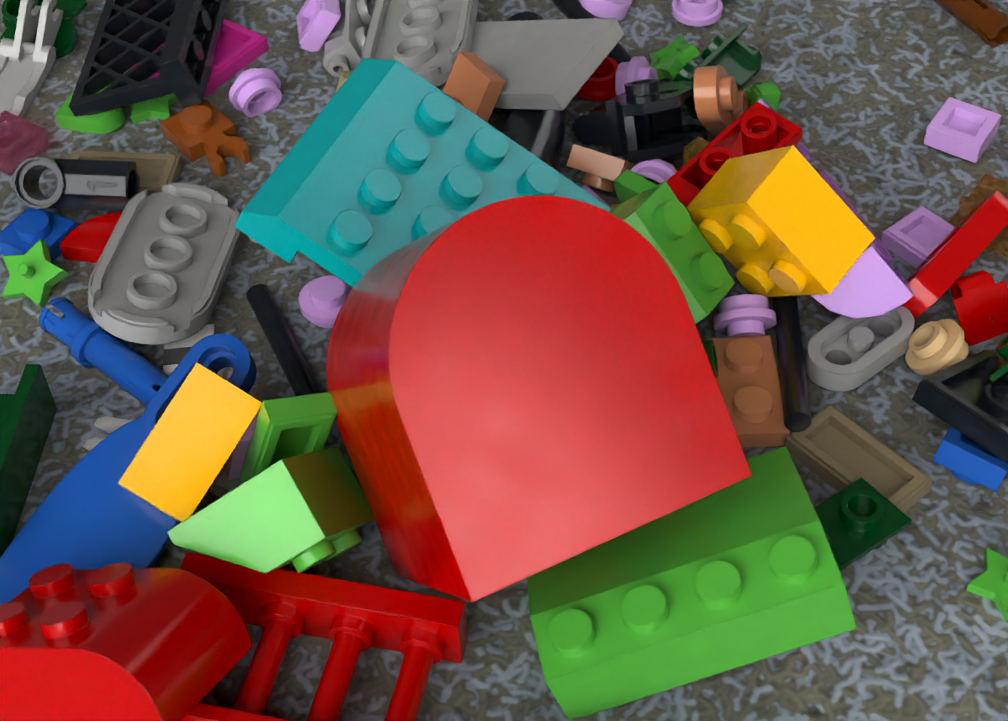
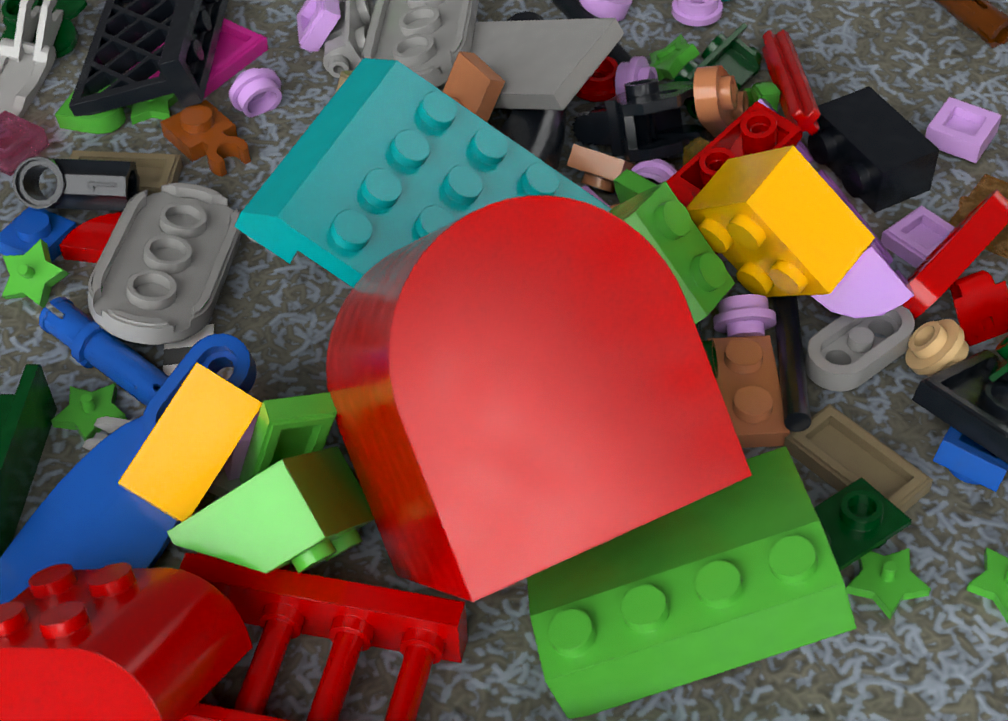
black bar [246,284,323,396] -> none
lavender plate [298,275,353,328] -> none
none -> bright green piece [51,383,127,441]
none -> red axle [761,30,821,136]
none -> black brick [808,86,940,213]
none -> bright green piece [846,548,931,619]

